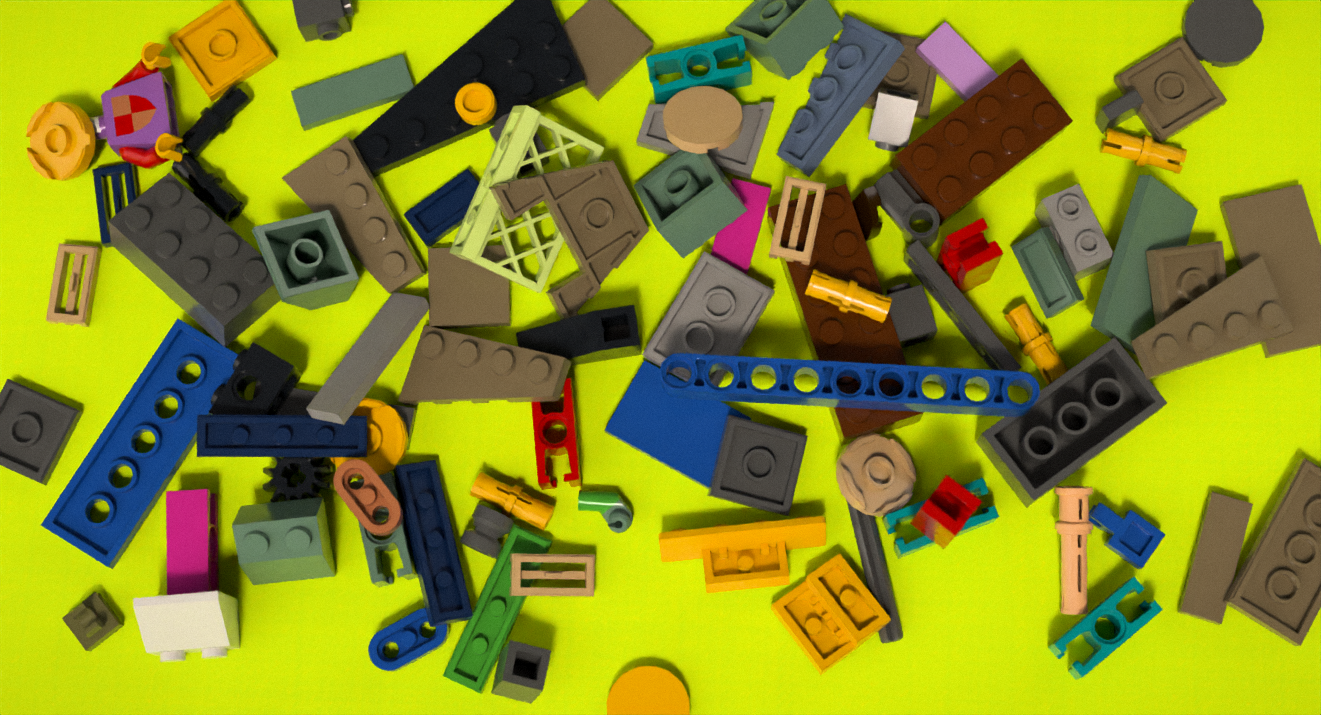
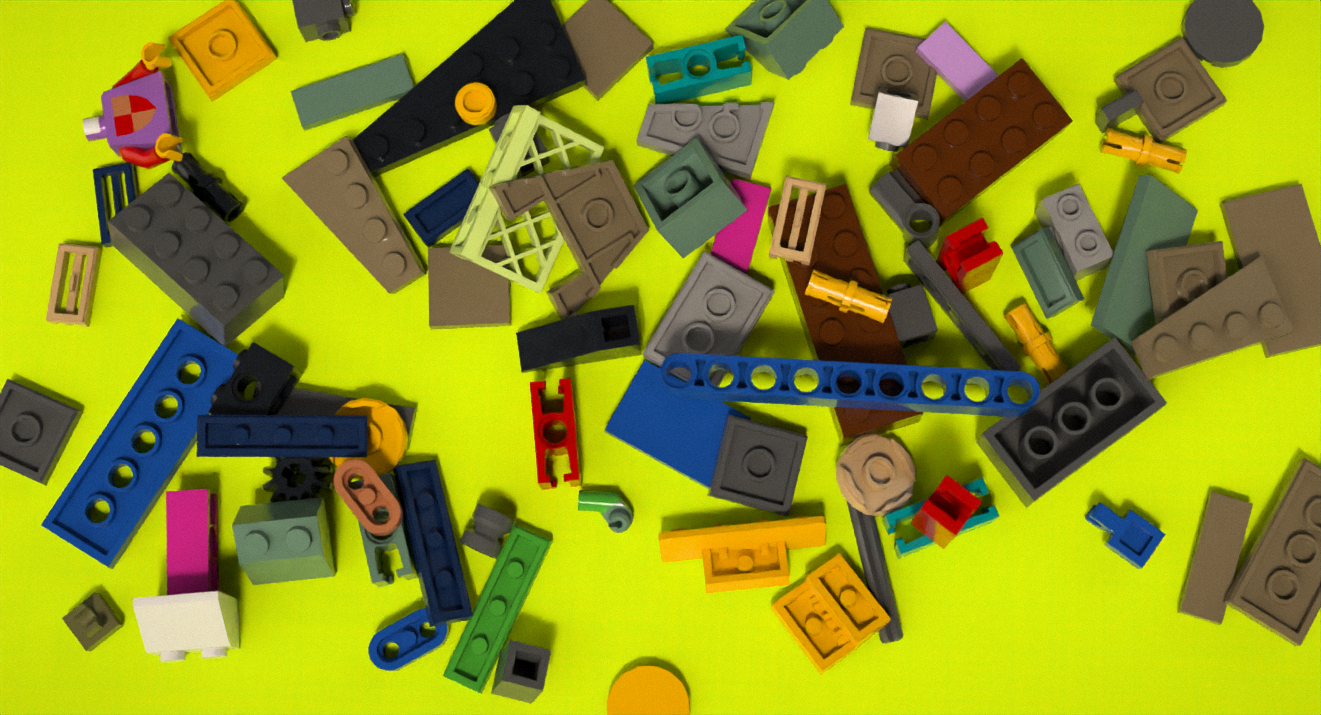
yellow tile [26,101,96,181] -> none
black pin [180,84,251,158] -> none
sand green slope [252,210,359,310] -> none
light grey tile [306,292,430,425] -> none
dark tan wing [398,325,571,405] -> none
yellow pin [470,472,555,531] -> none
tan tile [509,554,595,596] -> none
tan tile [663,86,743,154] -> none
sand blue wing [776,14,905,177] -> none
dark brown tile [852,185,883,241] -> none
teal piece [1048,577,1163,680] -> none
light nougat pin [1055,486,1093,615] -> none

